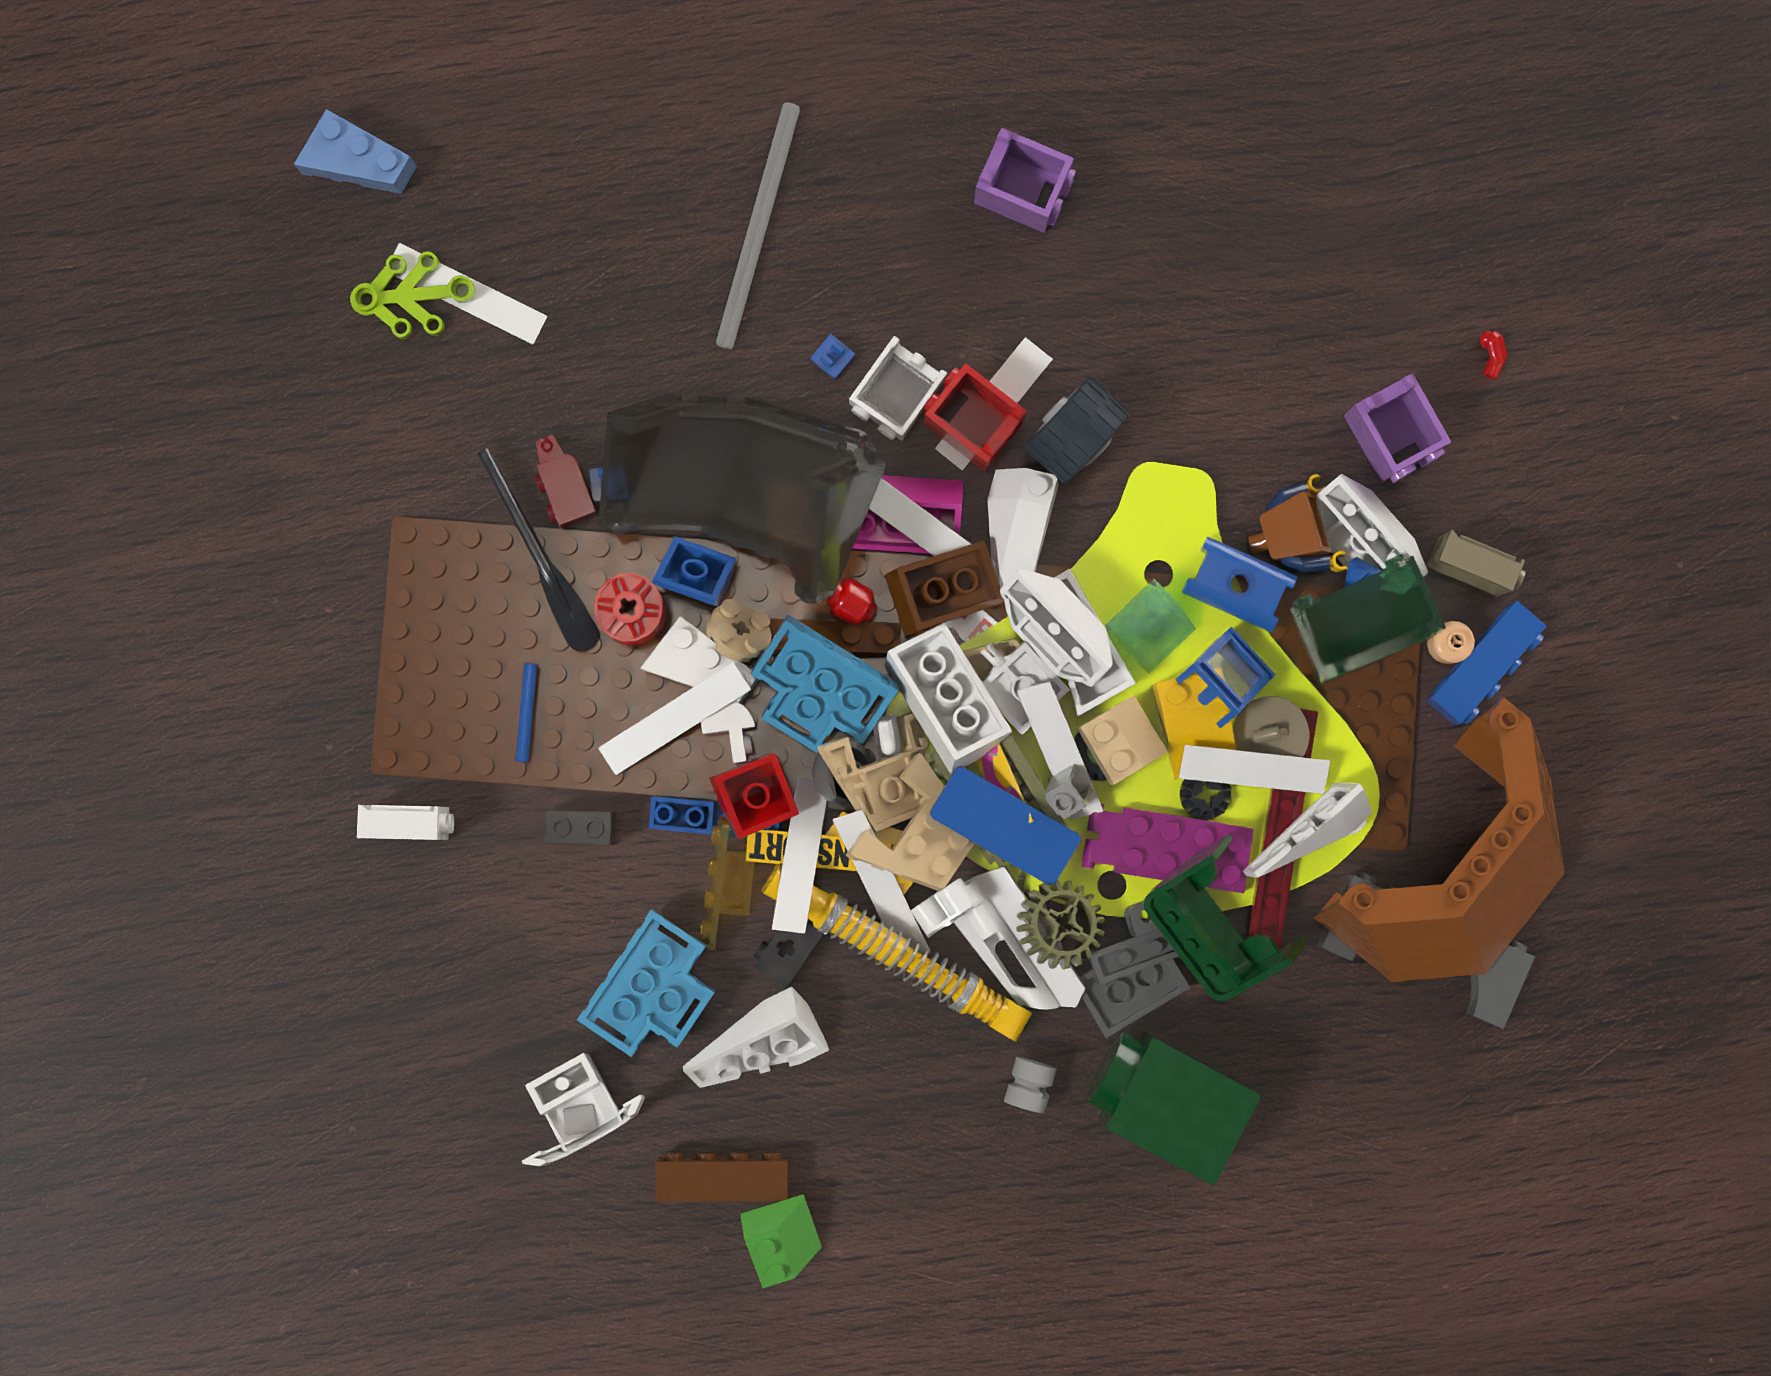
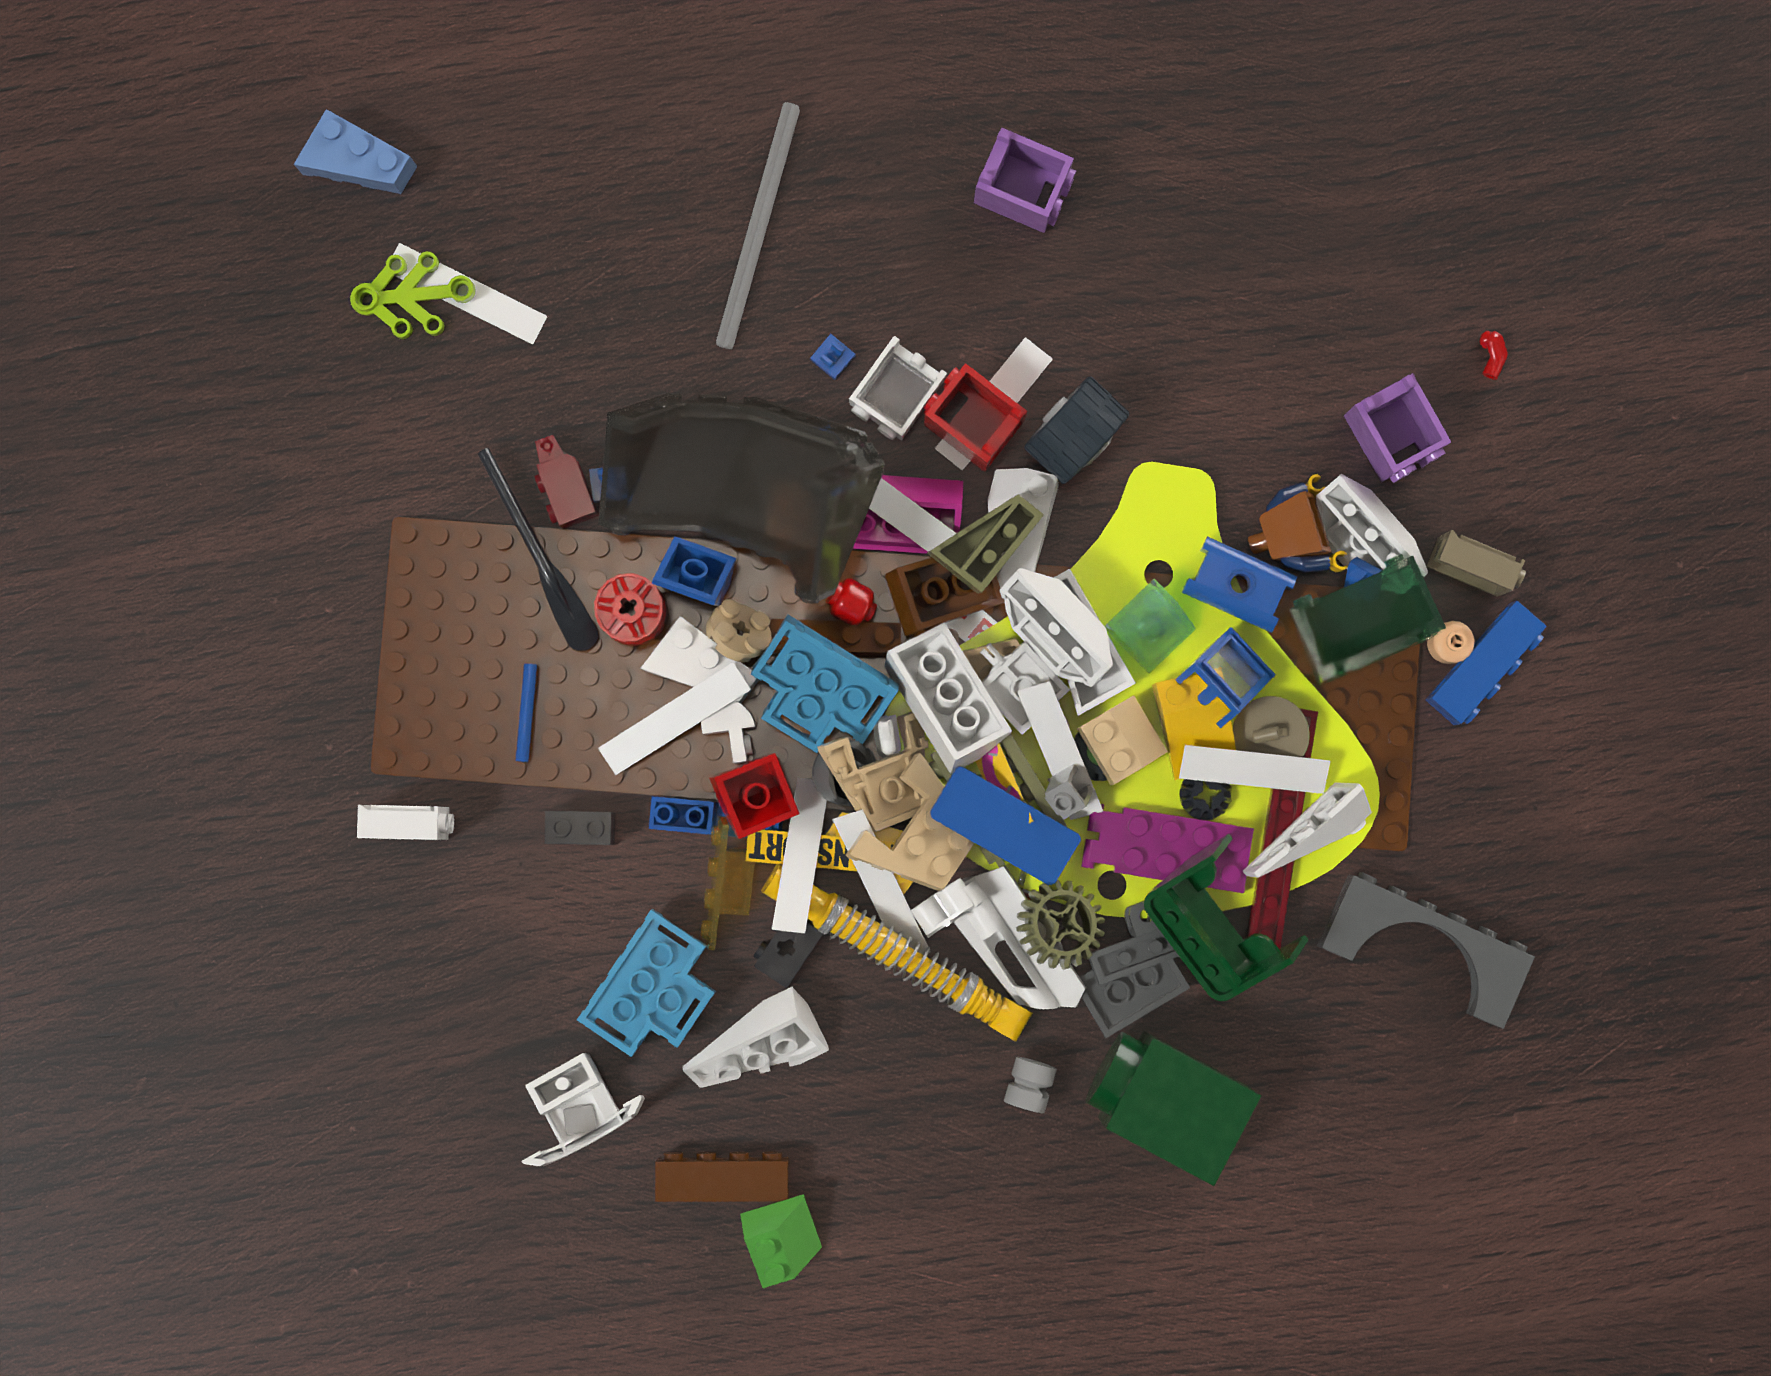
dark orange windscreen [1314,697,1565,982] -> none
none -> olive wedge [927,494,1044,594]

